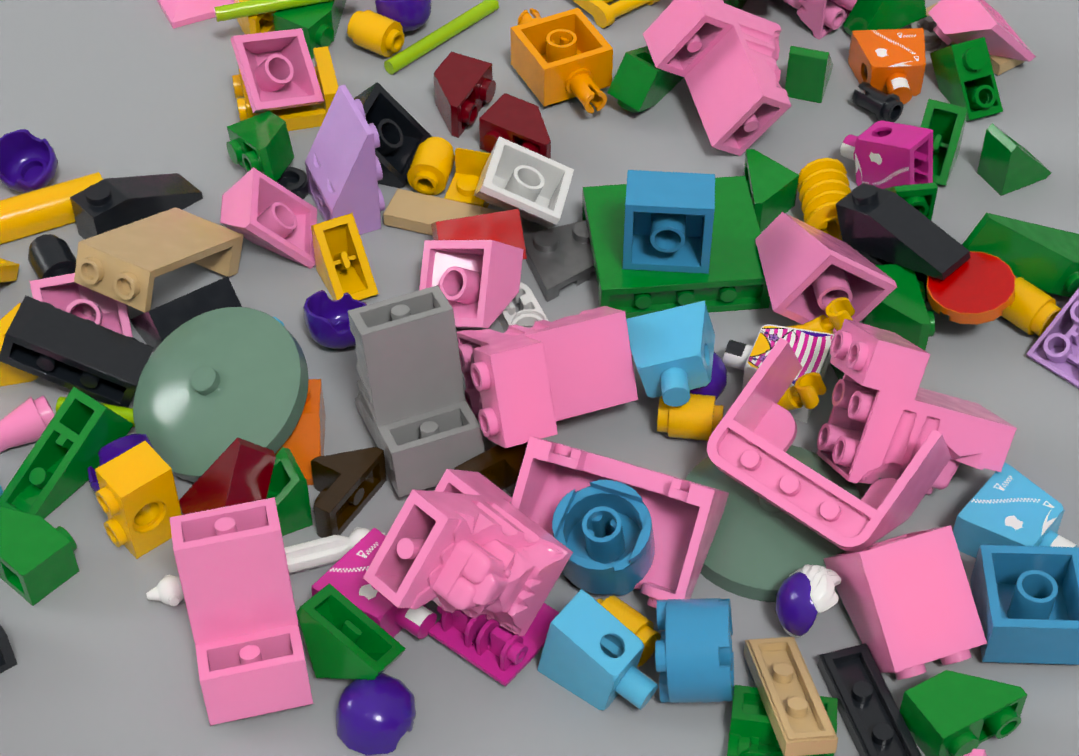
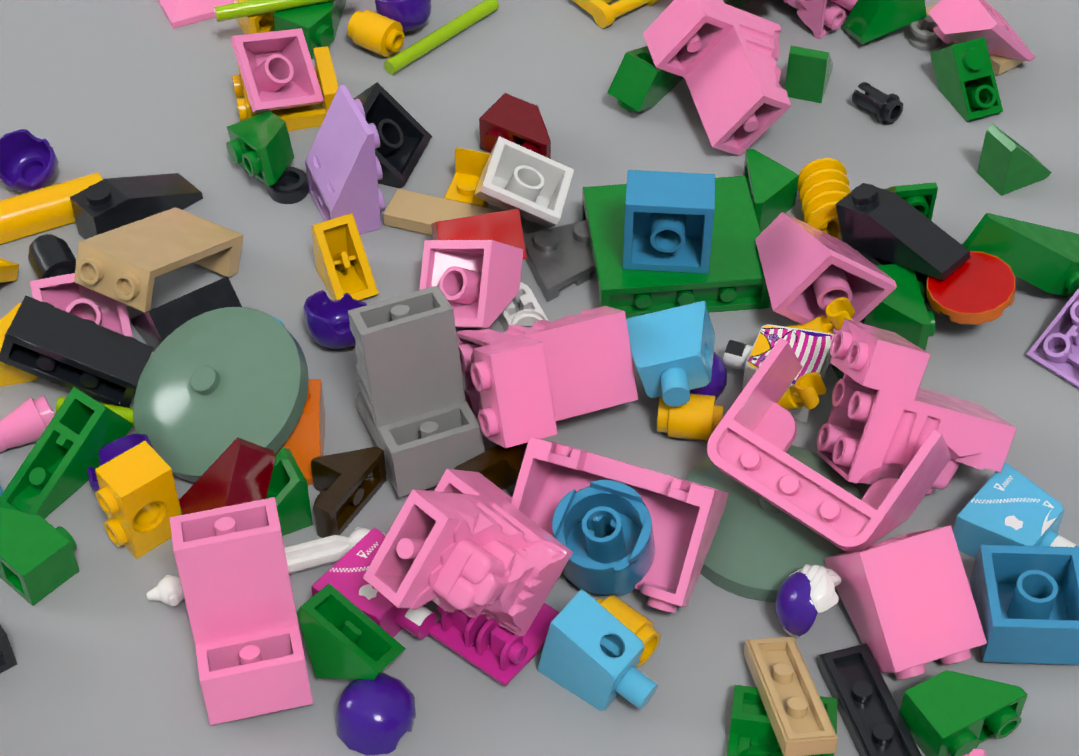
bright pink slope [220,167,317,269] -> none
yellow brick [407,137,455,195] -> none
dark red slope [434,51,496,138] -> none
light orange brick [510,8,613,113] -> none
dark azure brick [655,598,734,703] -> none
dark pink torso [840,121,933,189] -> none
orange torso [848,28,926,104] -> none
green slope [921,99,968,187] -> none
yellow brick [1002,277,1061,336] -> none

